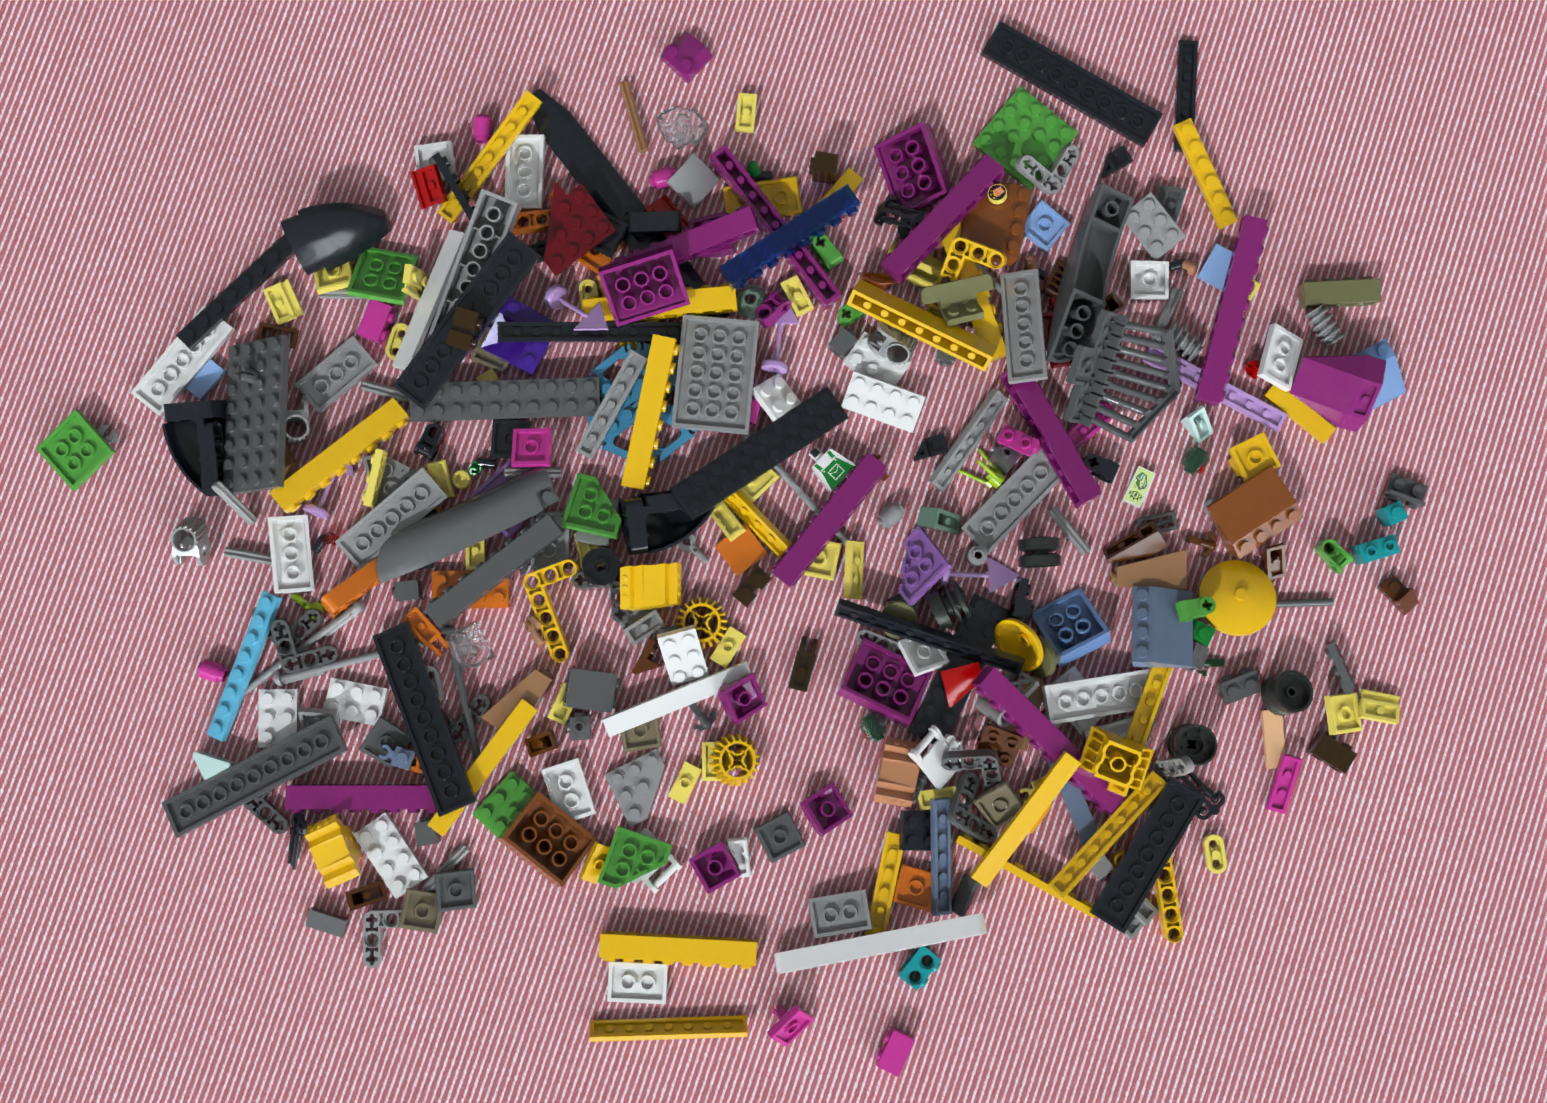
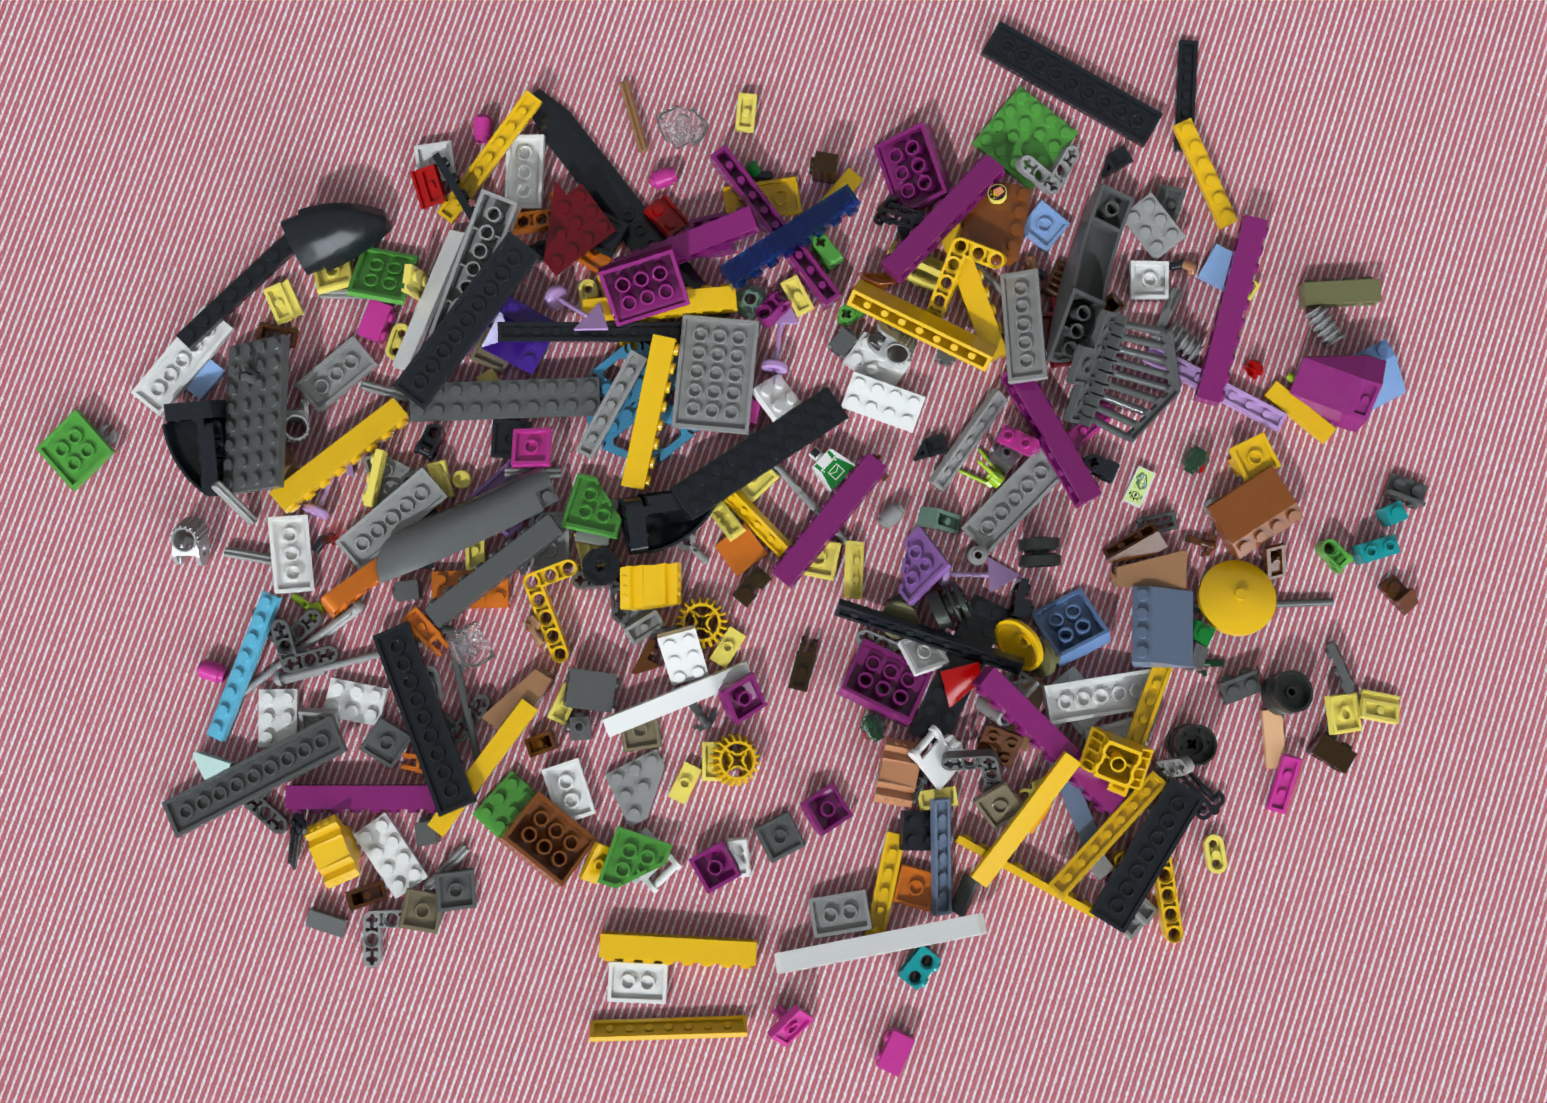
sand blue plate [378,744,416,771] -> none
dark brown brick [446,306,484,351] -> none
arm [469,457,496,476] -> none
black beam [628,211,682,233] -> none
magenta slope [660,31,713,84] -> none
light grey slope [666,153,720,209] -> none
olive plate [920,274,994,326] -> none
dark grey beam [947,772,997,843] -> none
light grey axle [1048,506,1091,555] -> none
bright green piece [1174,596,1216,623] -> none
light aqua slope [1180,405,1214,444] -> none
white plate [1257,323,1303,392] -> none

